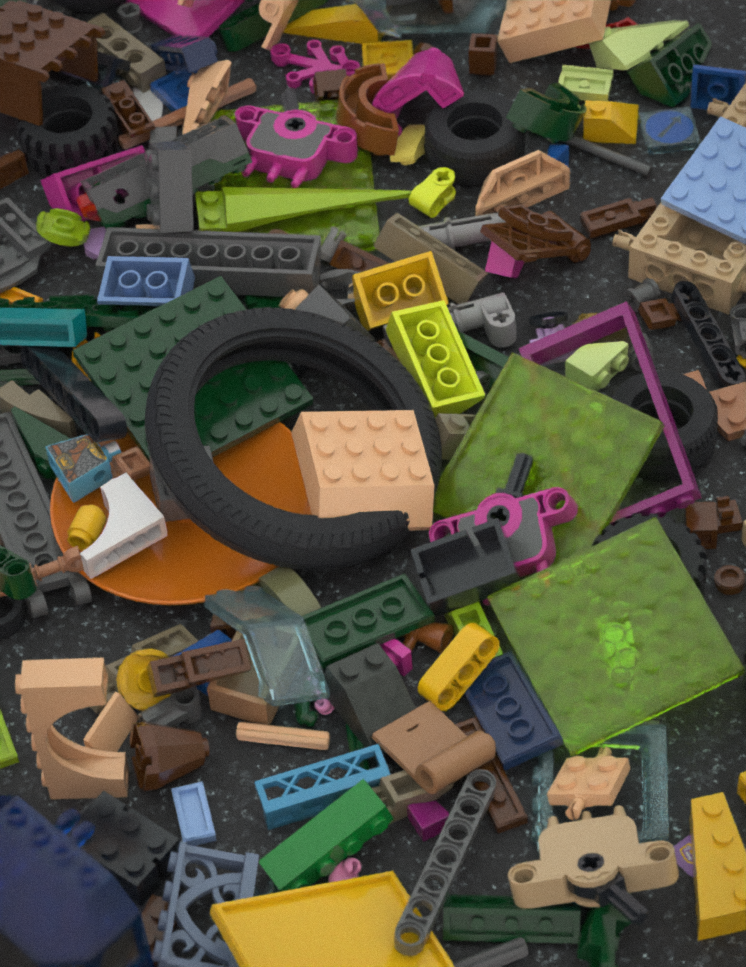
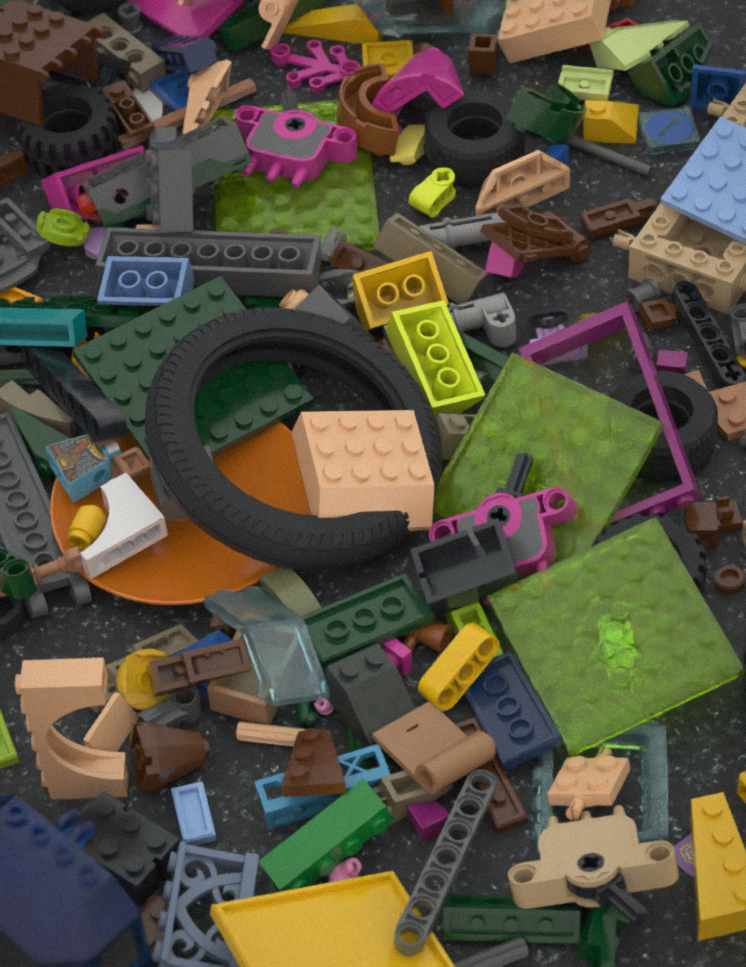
lime plate [195,187,412,232] -> none
reddish brown brick [312,69,346,105] -> none
yellowish green slope [565,341,629,396] -> none
none -> reddish brown wing [281,728,347,797]
none -> magenta slope [656,350,688,374]

